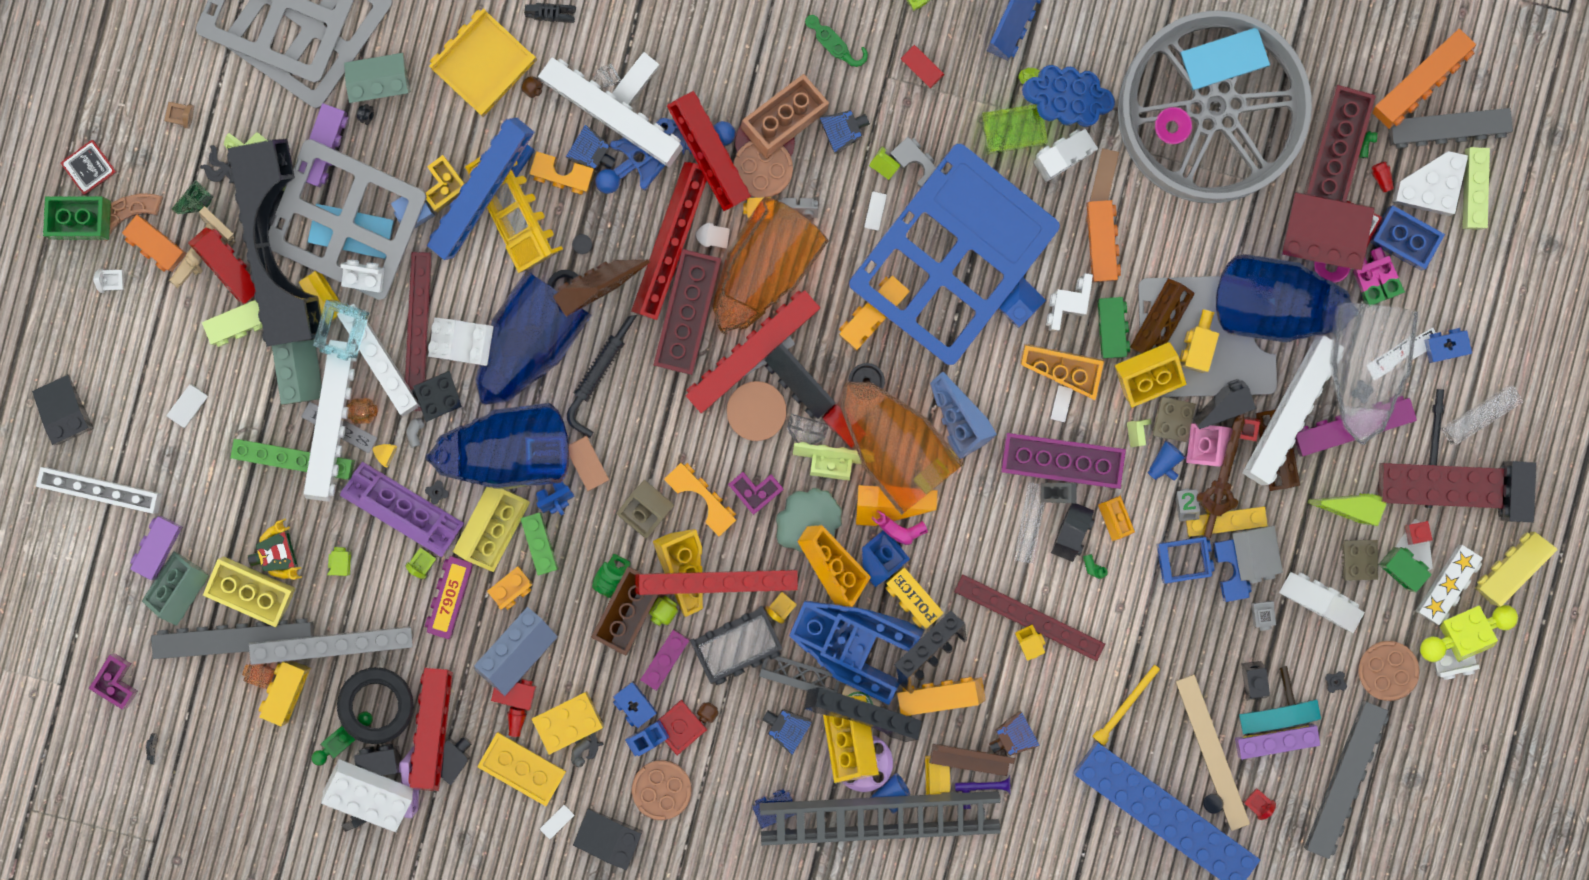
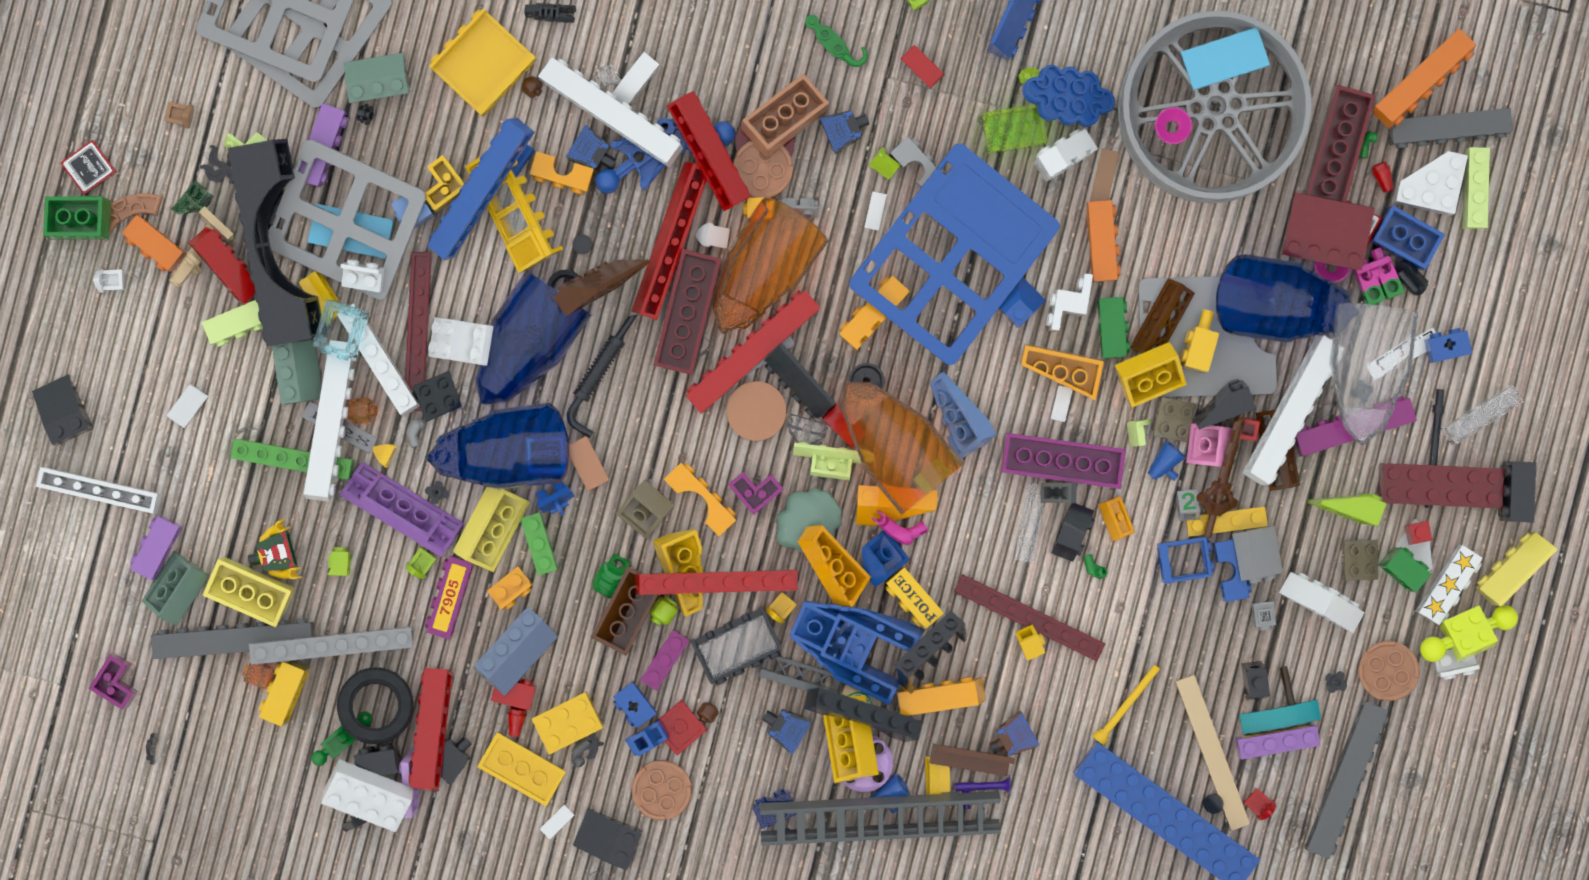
none -> black piece [1395,261,1429,295]

